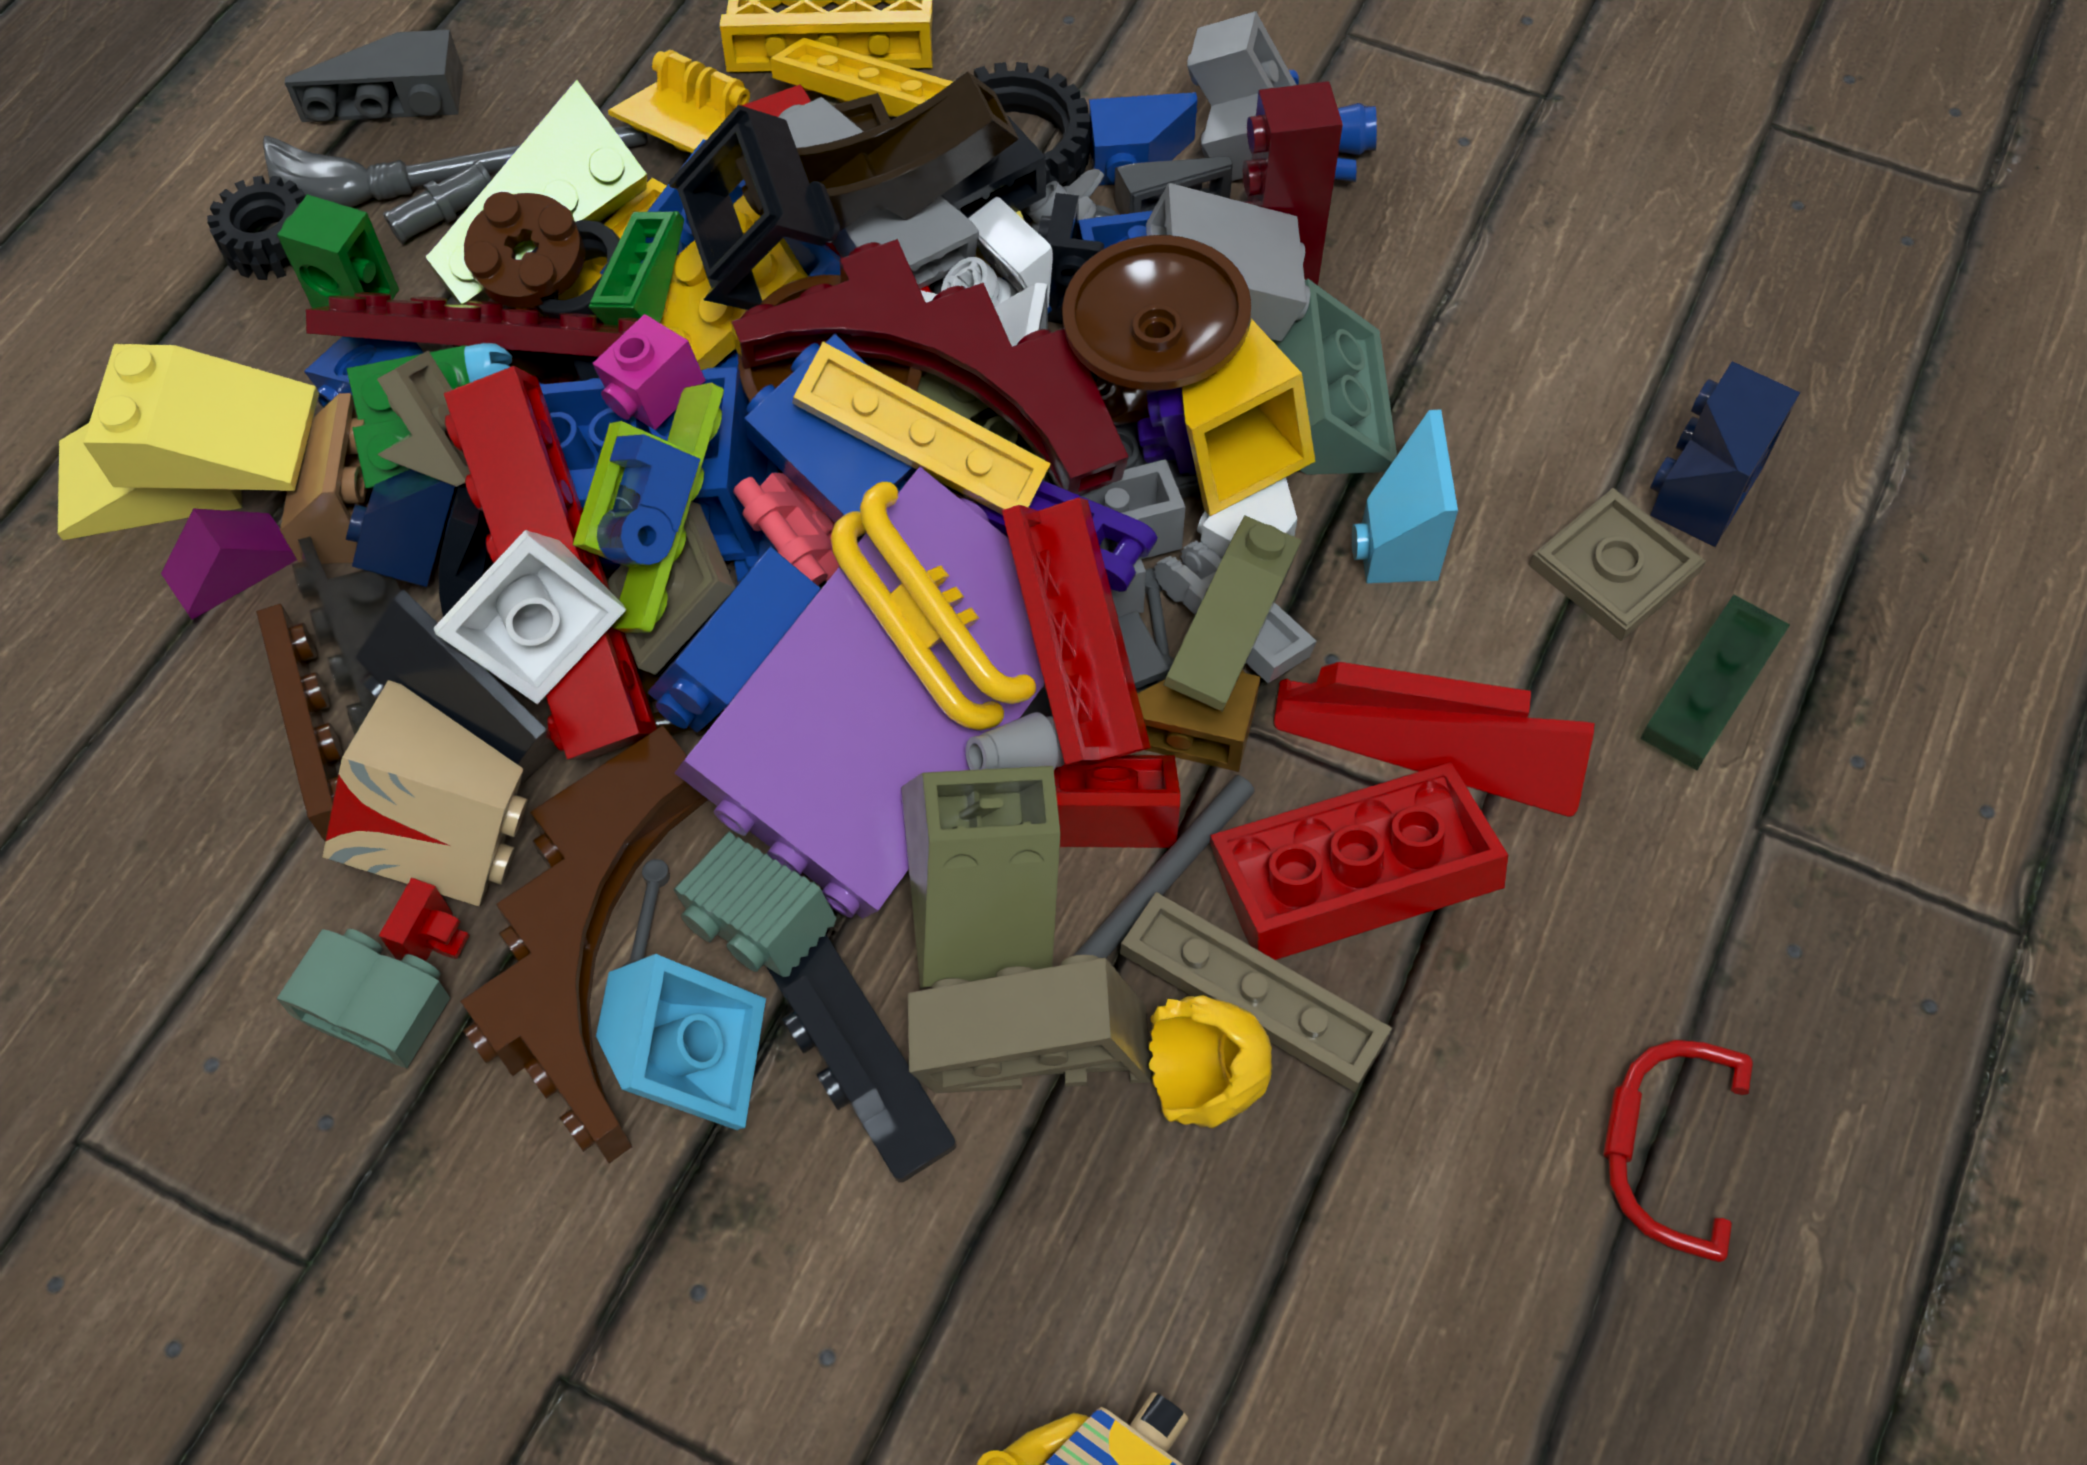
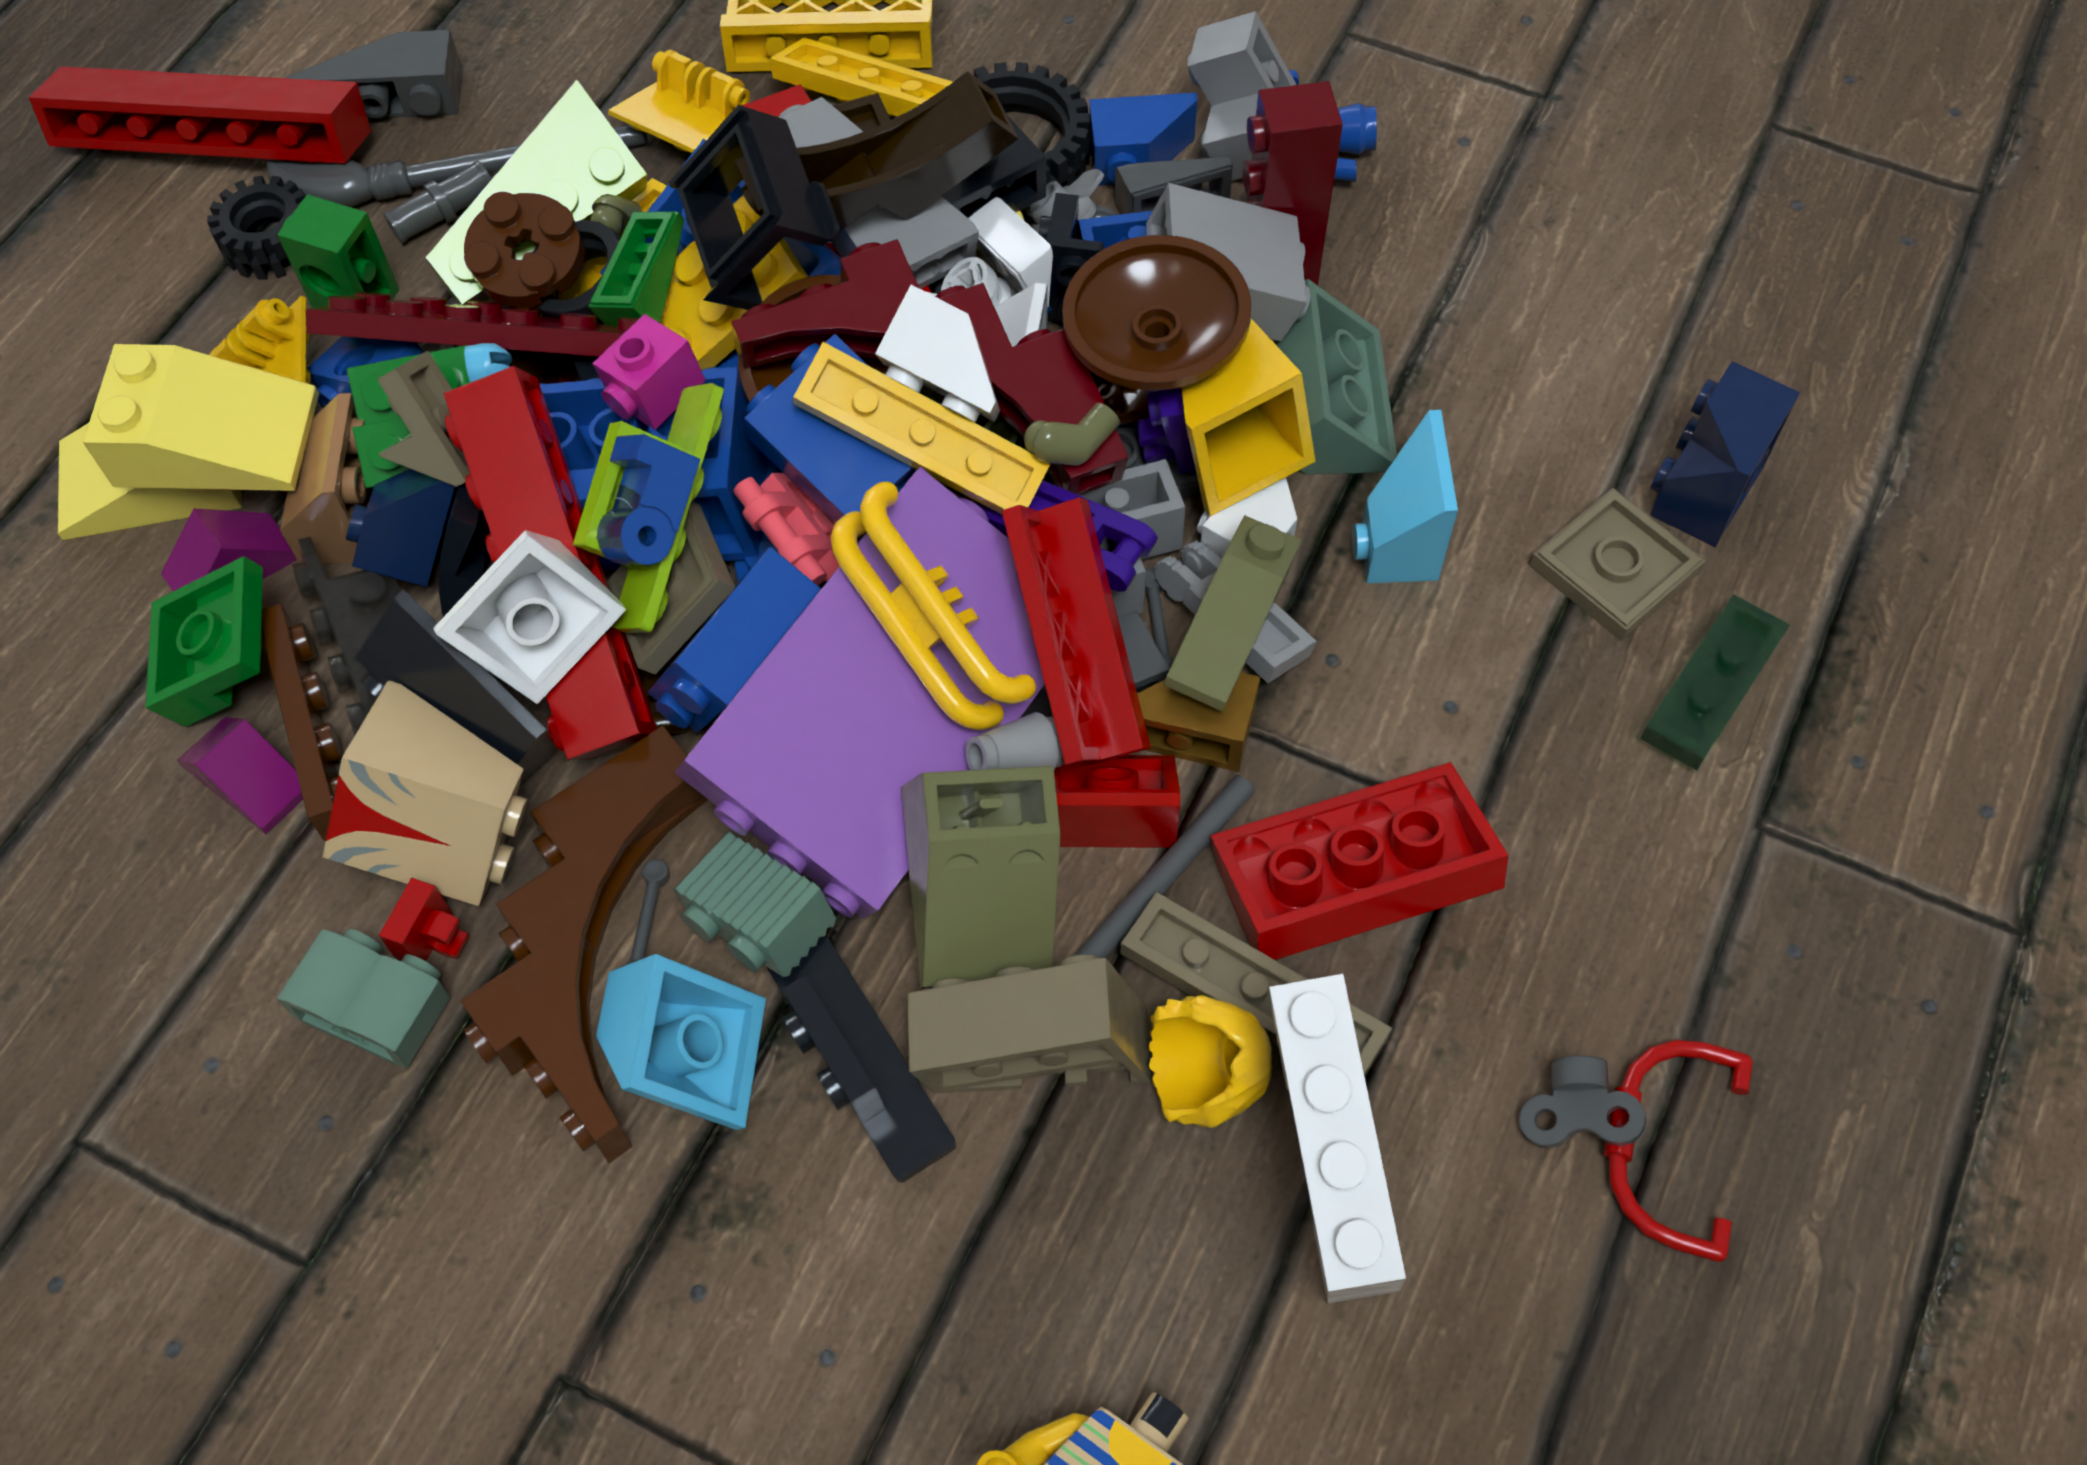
red wedge [1274,662,1595,817] -> none
none -> red brick [28,66,371,164]
none -> green plate [145,556,263,727]
none -> magenta slope [177,717,303,835]
none -> yellow hinge [209,296,310,384]
none -> olive arm [590,194,642,238]
none -> white slope [875,285,1000,423]
none -> olive arm [1024,403,1120,466]
none -> white arch [1269,974,1406,1303]
none -> dark grey piece [1519,1056,1646,1149]

